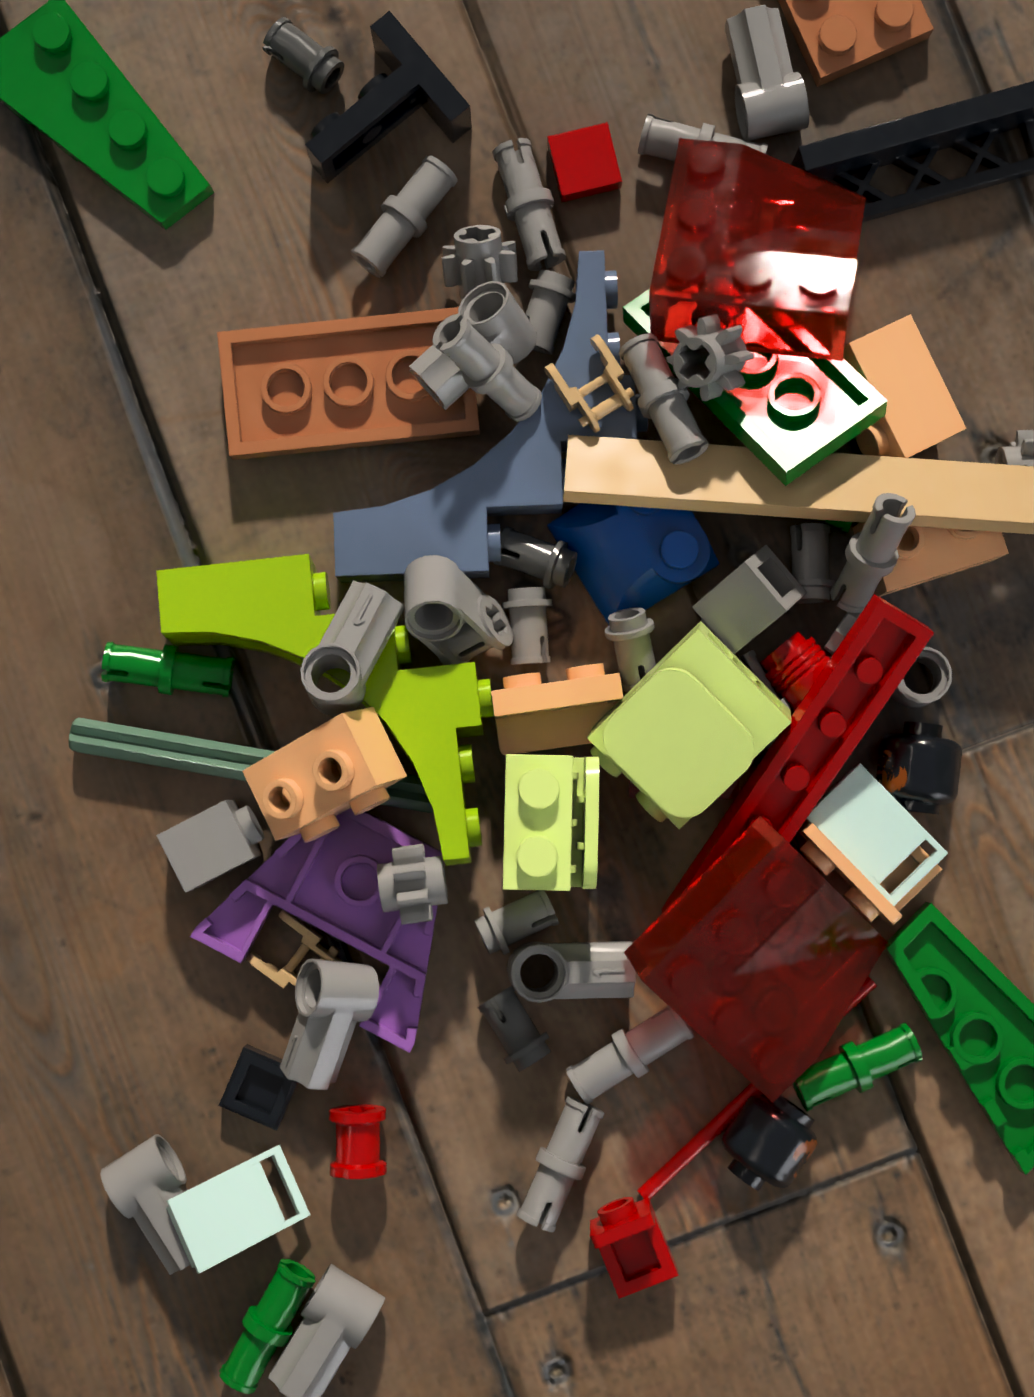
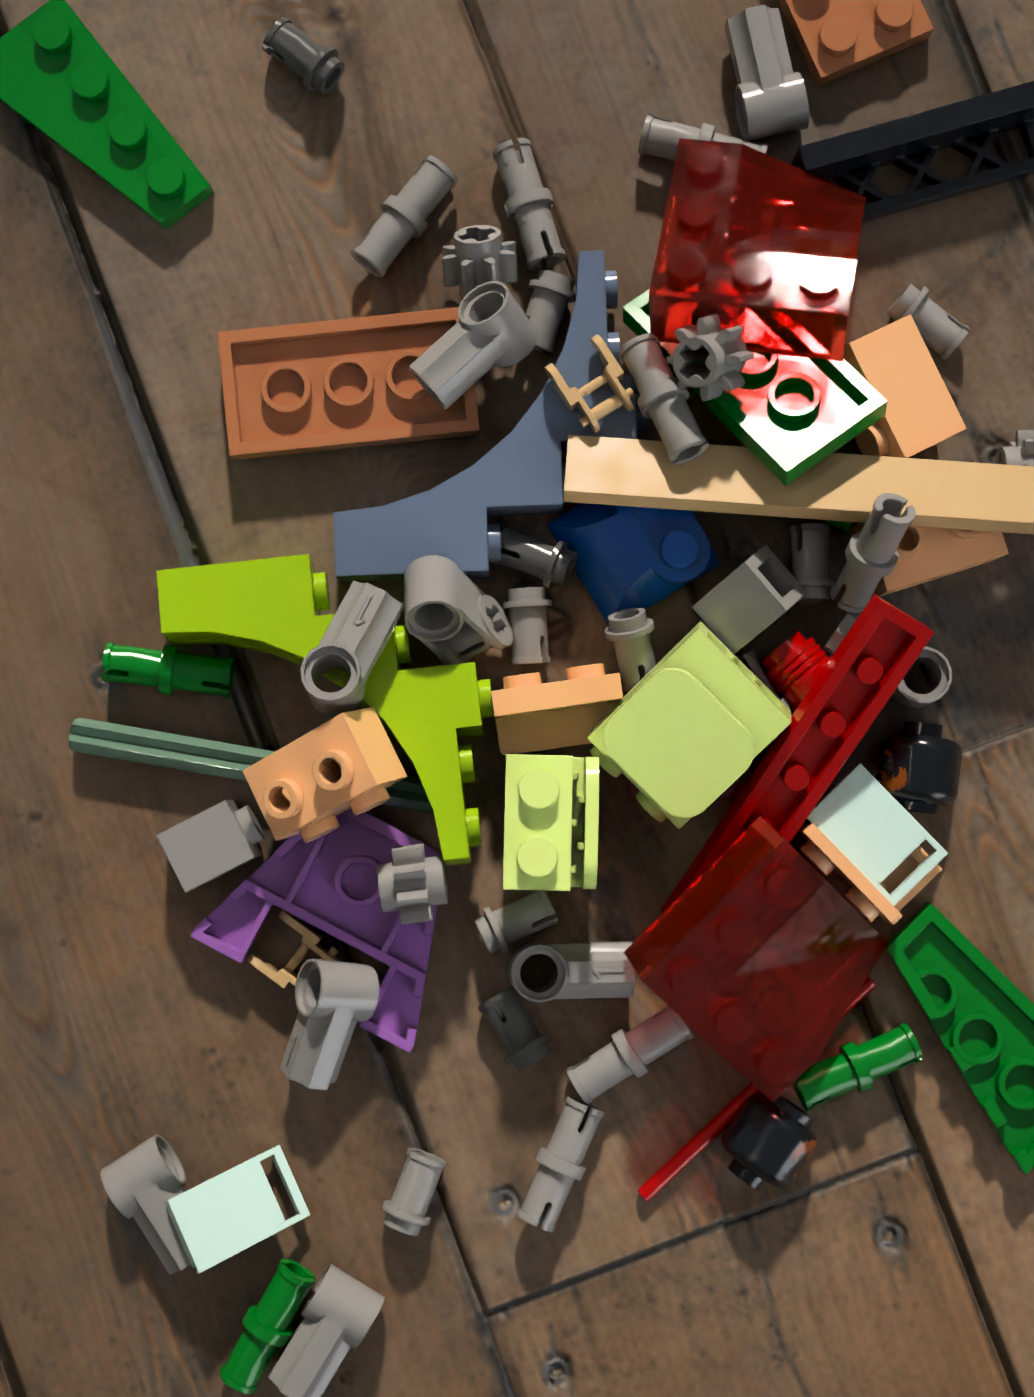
black tile [218,1044,298,1131] -> none
black bracket [305,11,472,184] -> none
red bush [329,1104,387,1179] -> none
light grey pin [432,314,542,422] -> none
red tile [547,122,622,203] -> none
red bracket [590,1197,678,1299] -> none
none -> light grey pin [382,1147,447,1236]
none -> light grey pin [886,283,970,361]

